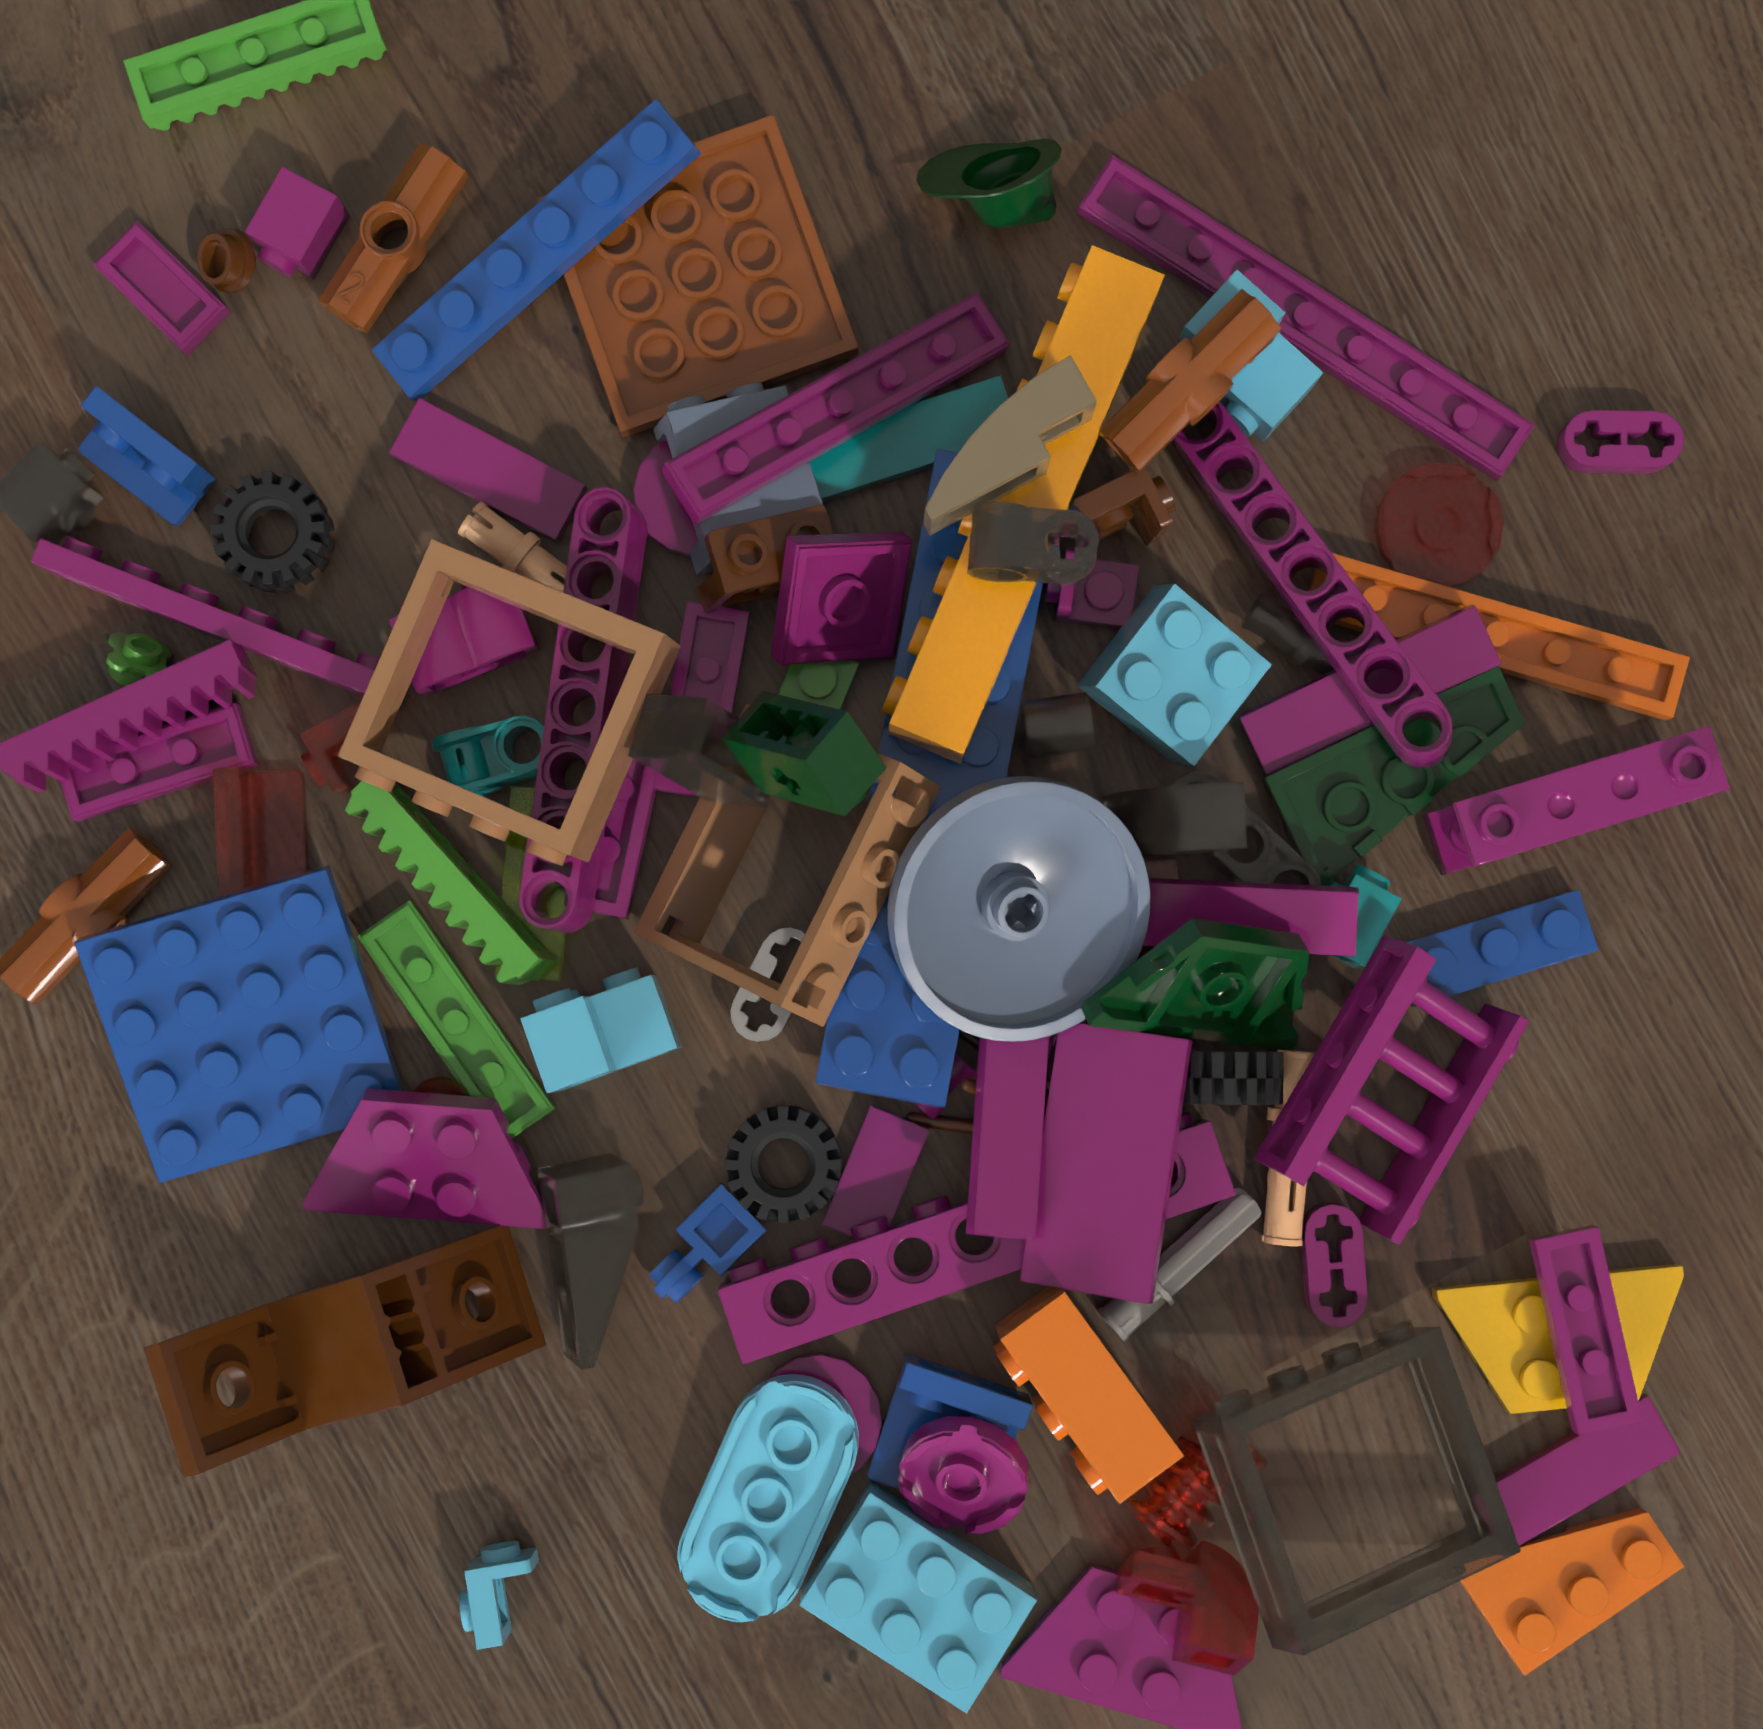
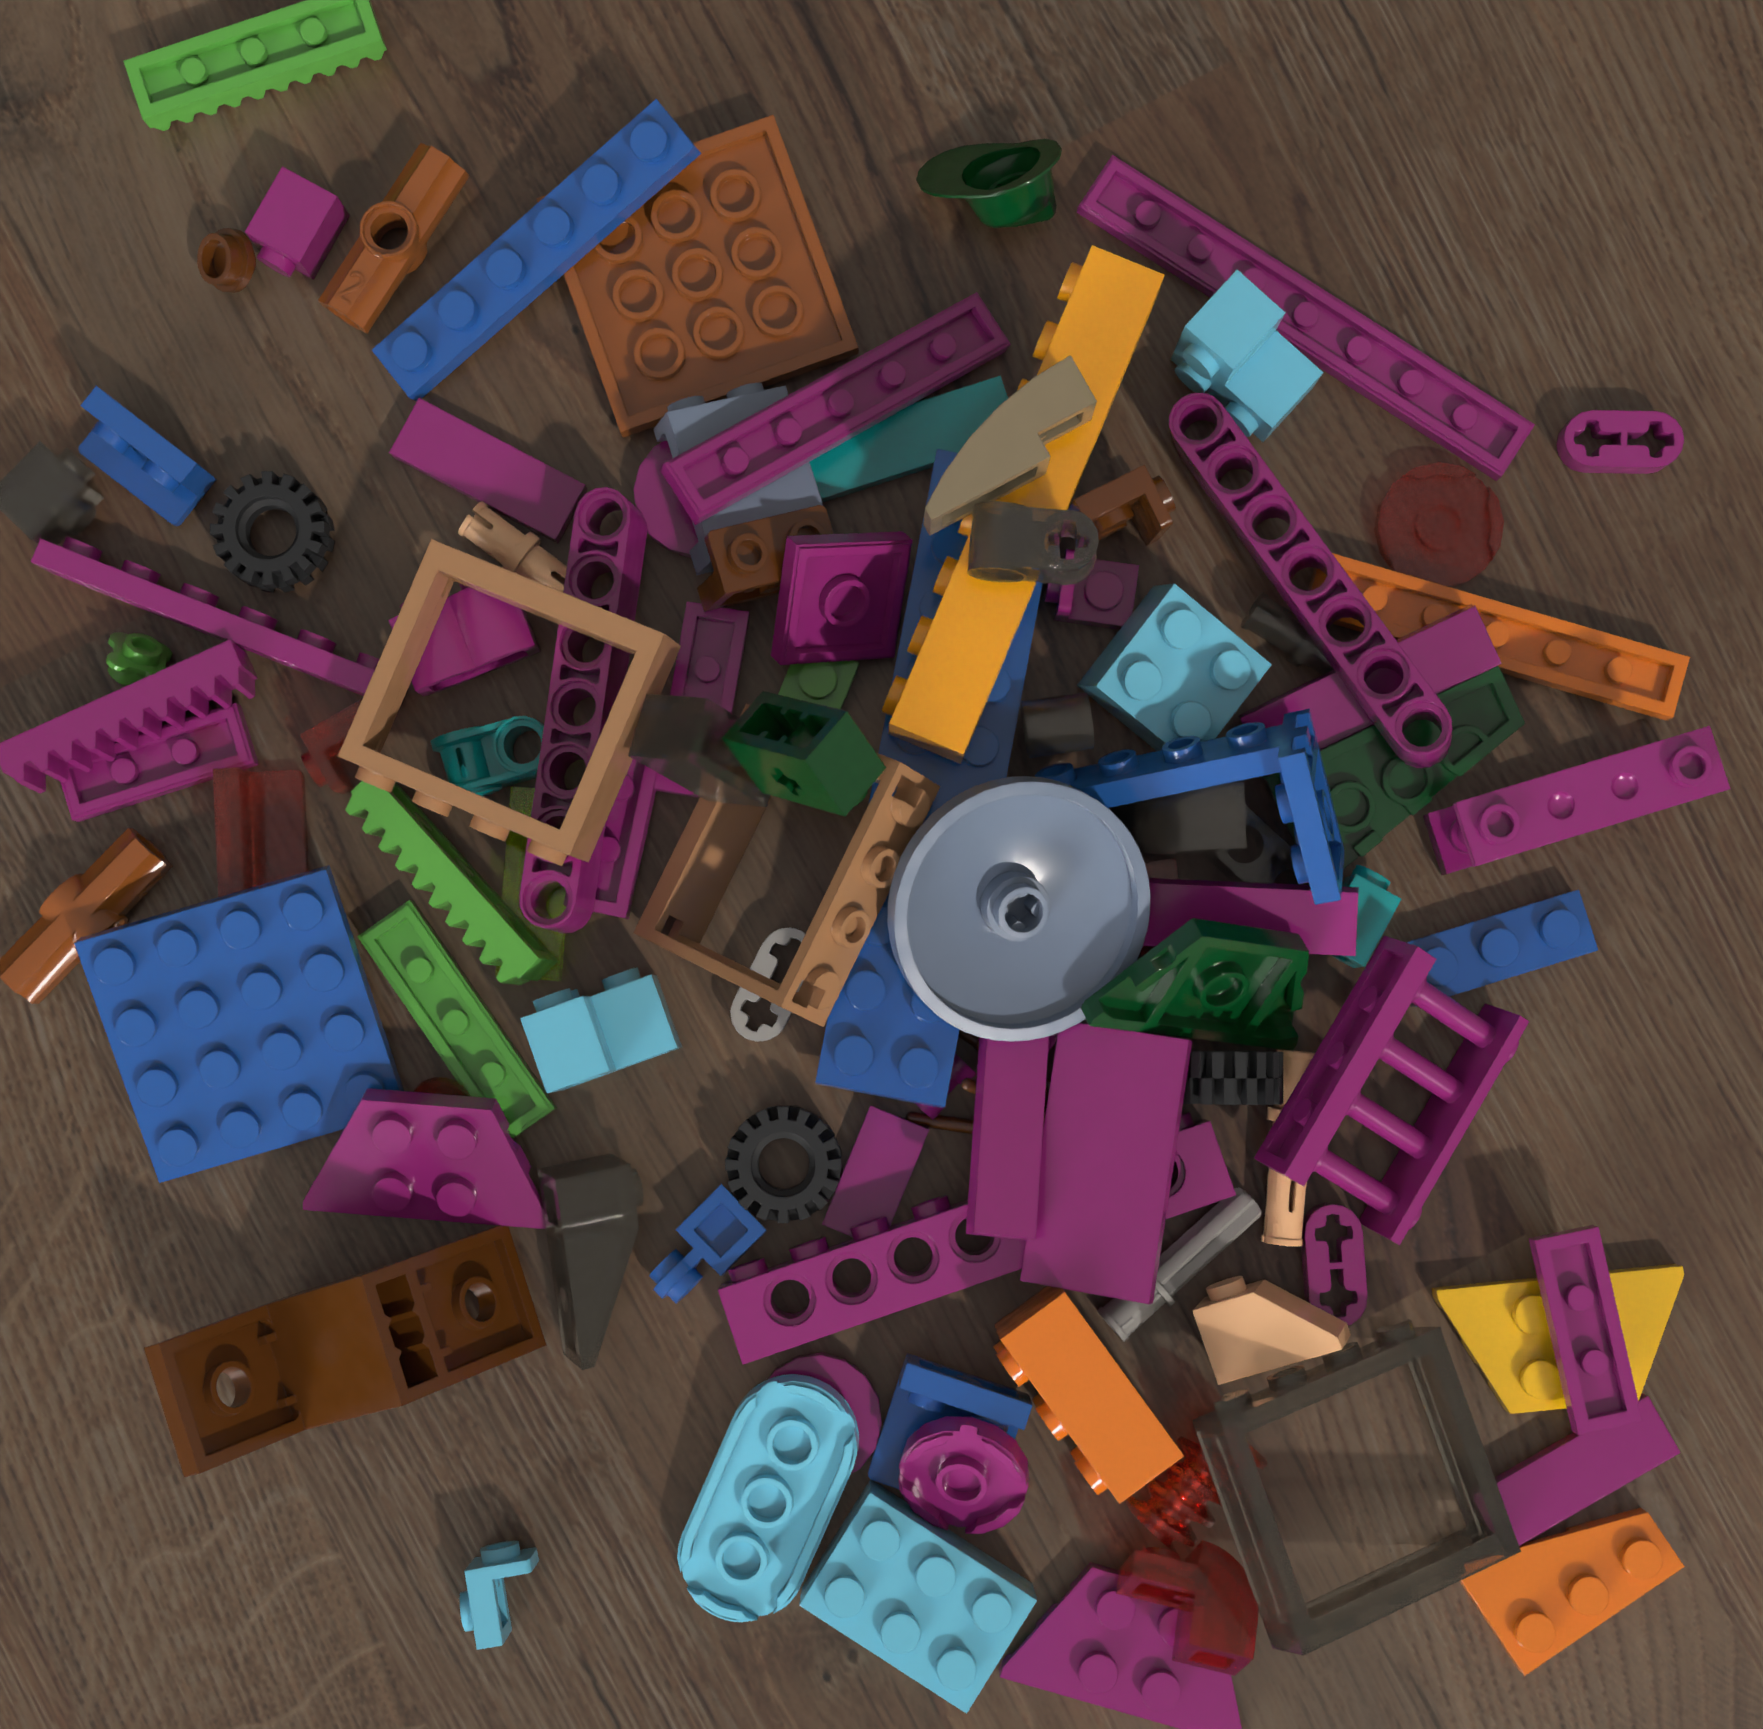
magenta tile [93,221,230,356] -> none
dark orange piece [1099,289,1282,474] -> none
none -> blue bracket [1035,708,1345,905]
none -> light nougat slope [1192,1276,1351,1385]

